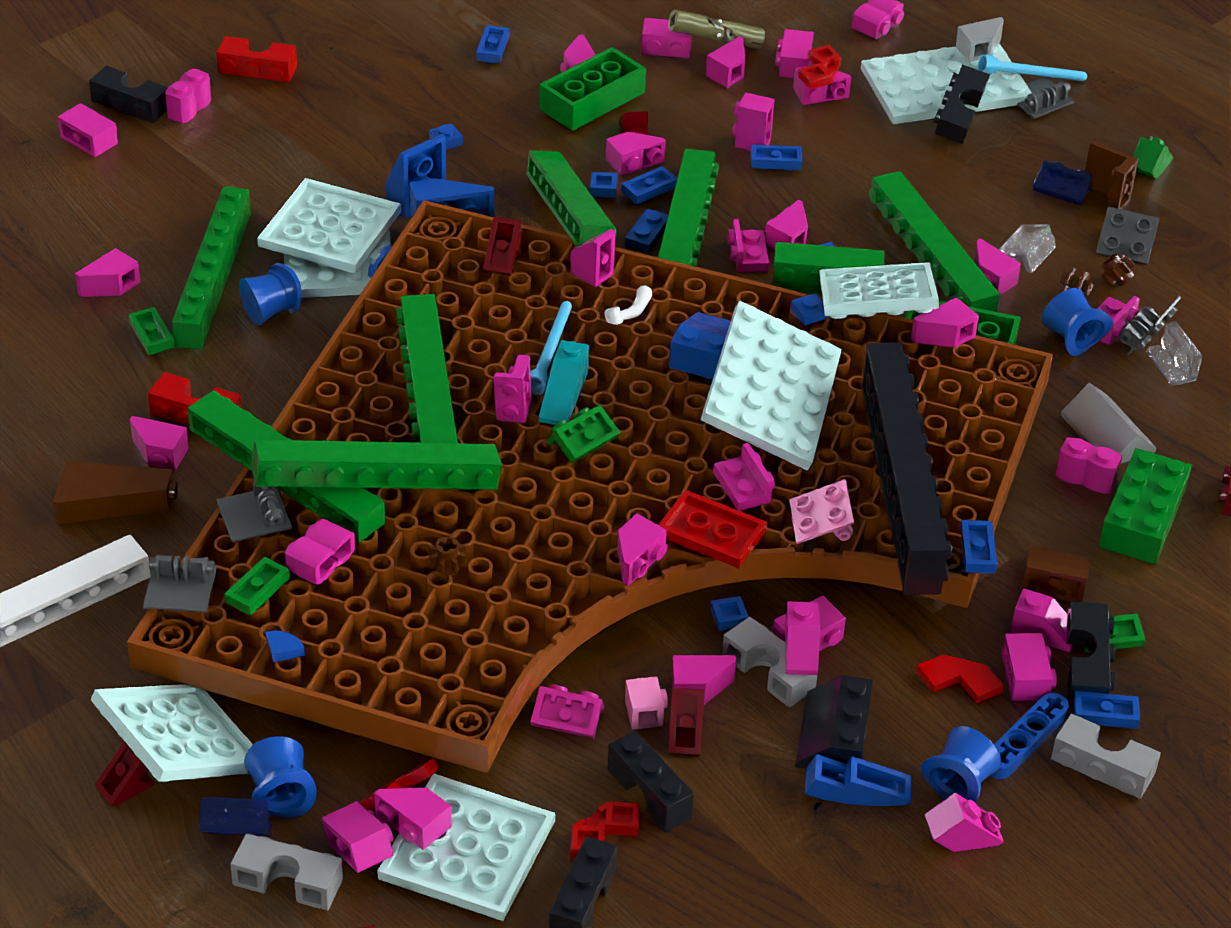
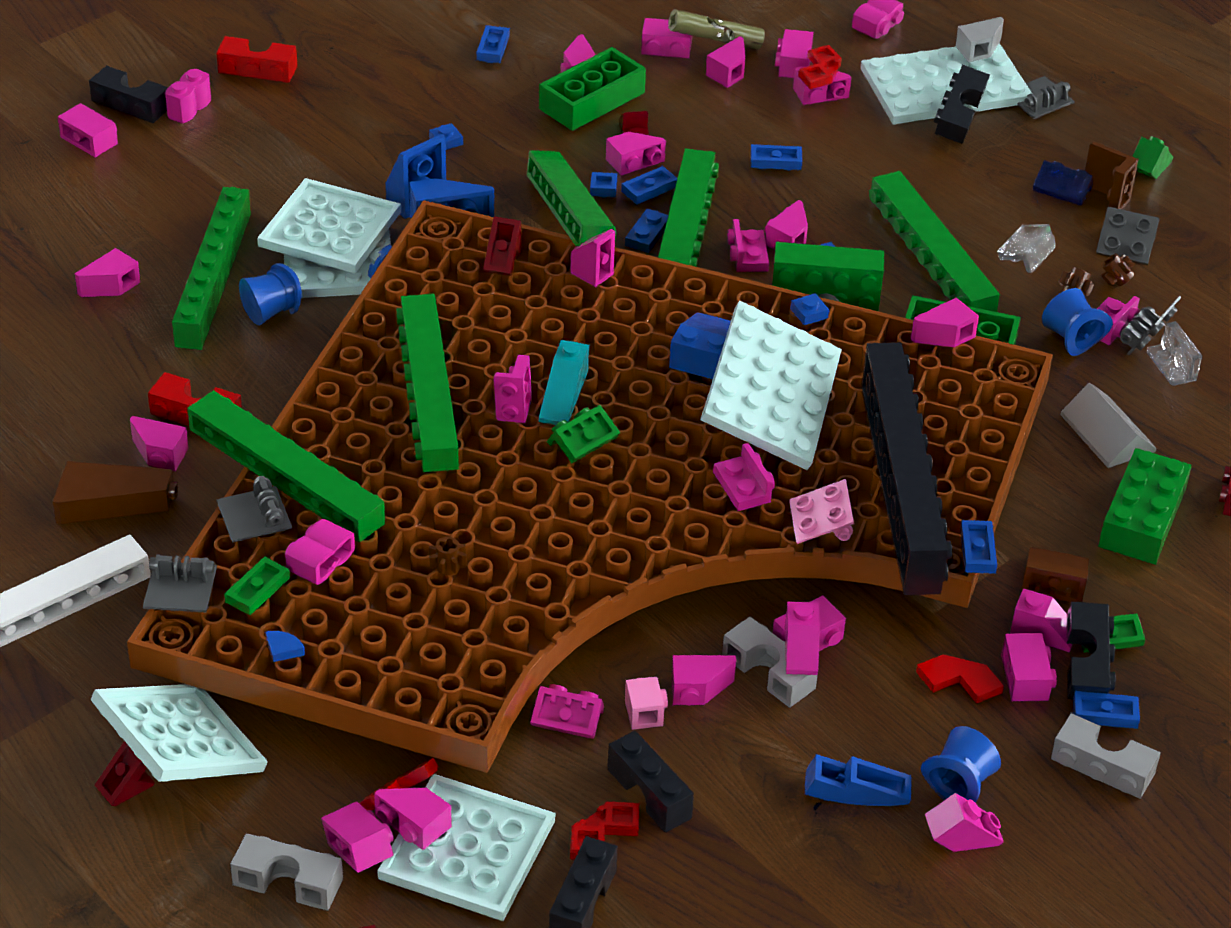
green plate [128,307,175,355] -> none
clear blue bracket [199,797,272,837] -> none
blue hat [244,737,317,818] -> none
green brick [251,440,502,490] -> none
medium azure piece [530,301,572,395] -> none
white piece [604,285,652,325] -> none
dark pink slope [617,514,667,586] -> none
red plate [658,490,767,568] -> none
dark red slope [668,687,705,755] -> none
blue plate [710,596,748,631] -> none
dark pink brick [732,92,774,151] -> none
black slope [795,675,873,769] -> none
light aqua plate [819,262,939,319] -> none
dark pink slope [974,238,1021,295] -> none
medium azure piece [978,54,1087,81] -> none
blue beam [990,693,1069,779] -> none
dark pink brick [1055,438,1122,494] -> none

